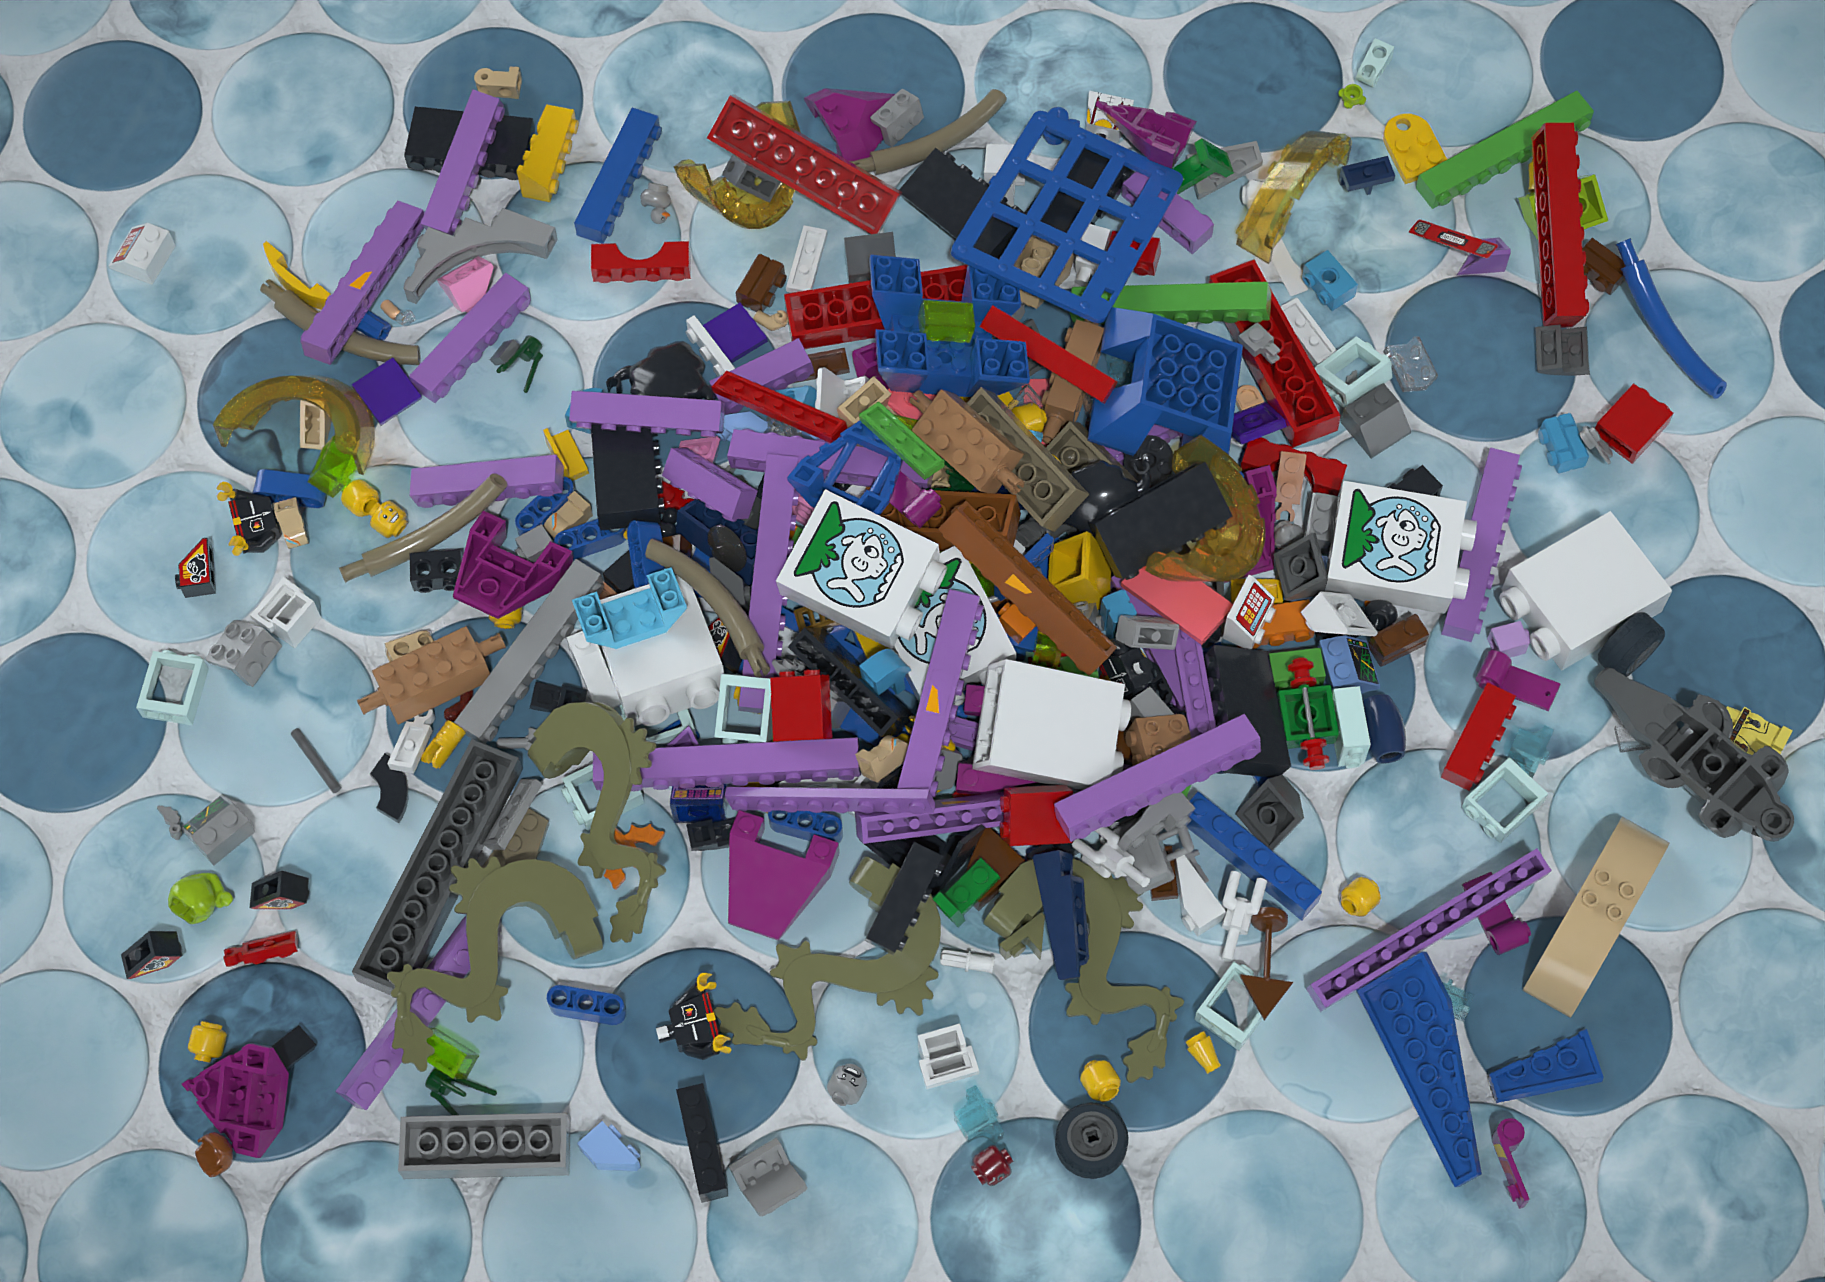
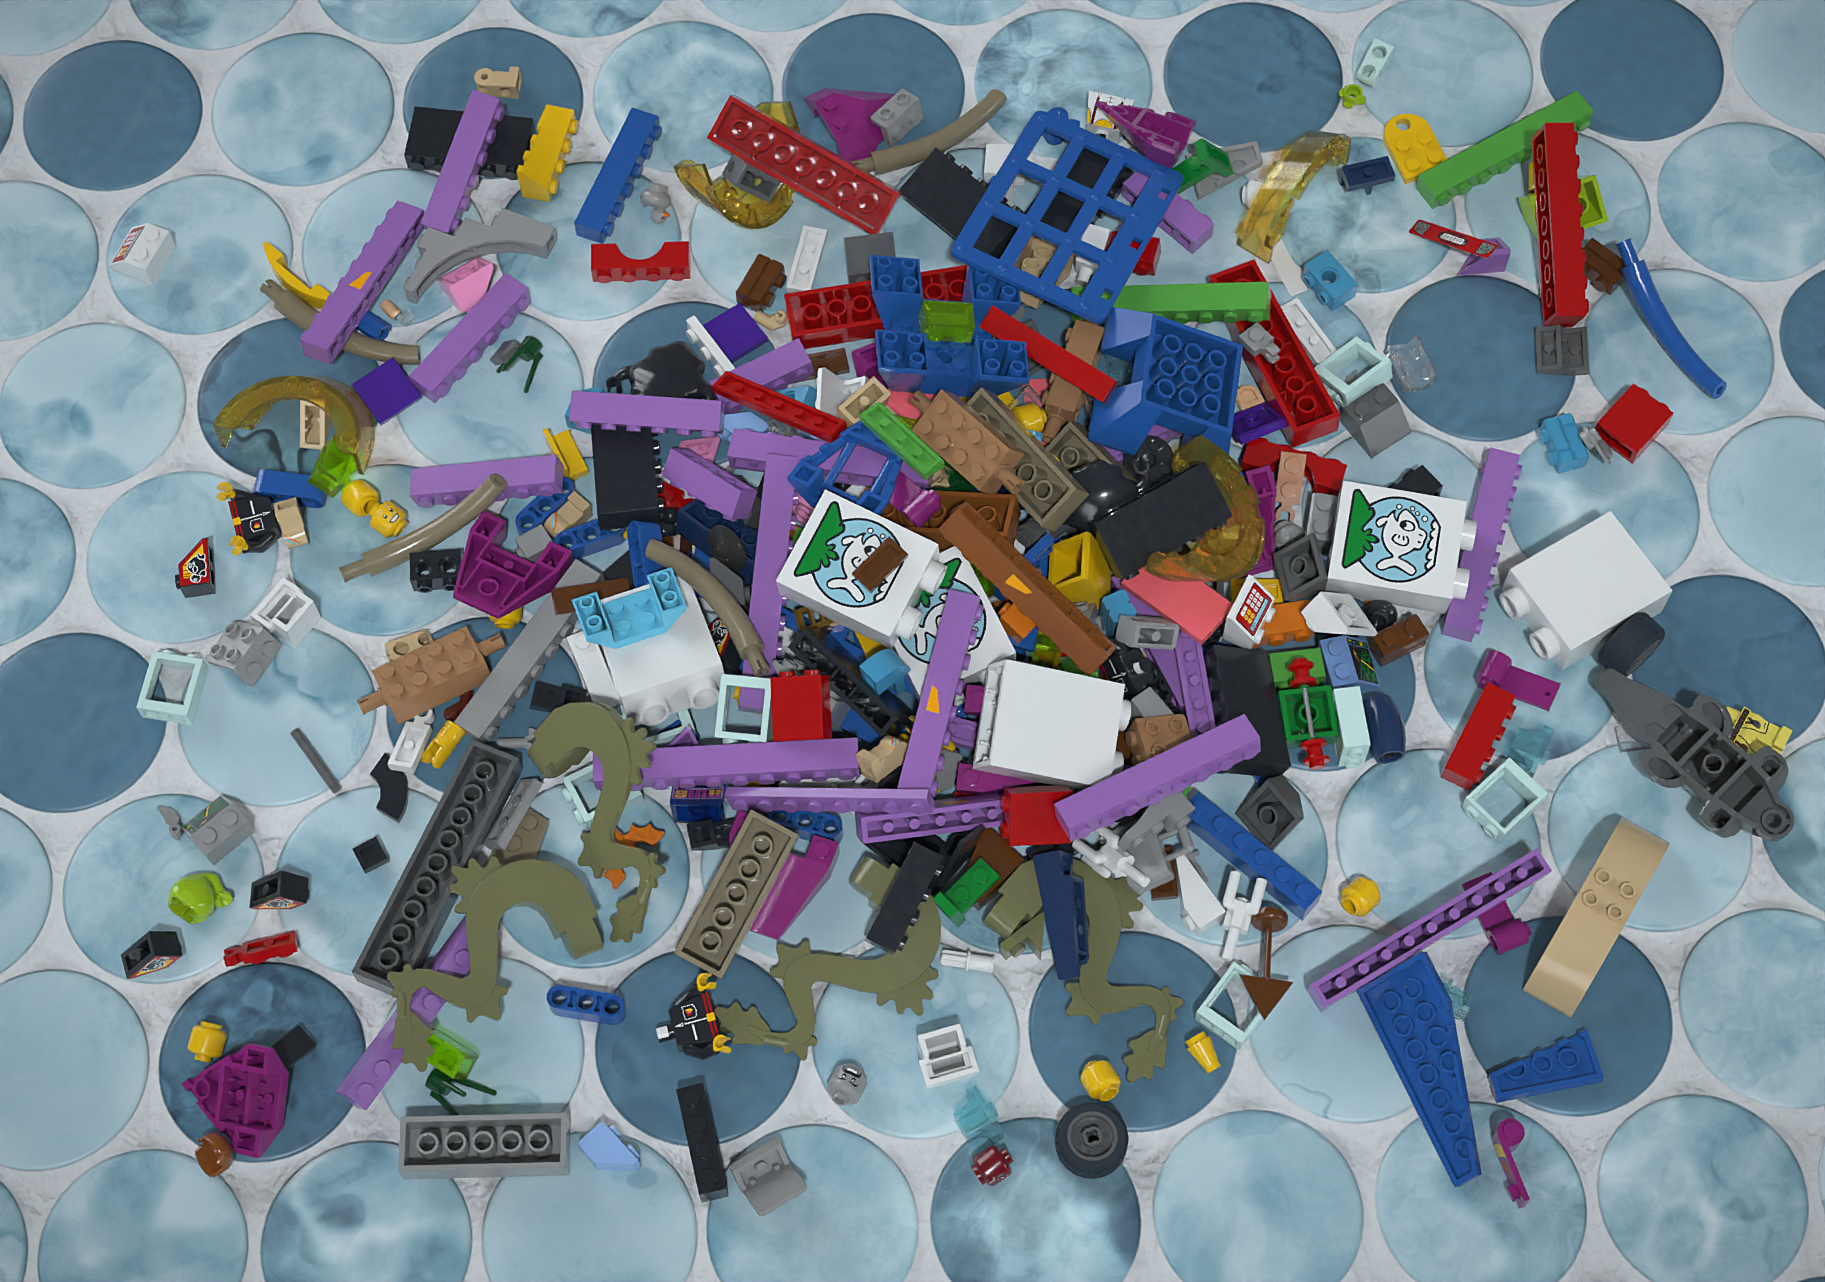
lavender brick [1487,621,1531,658] -> none
none -> black plate [352,837,389,874]
none -> reddish brown tile [551,578,630,616]
none -> dark tan brick [674,810,800,979]
none -> reddish brown tile [852,536,909,593]

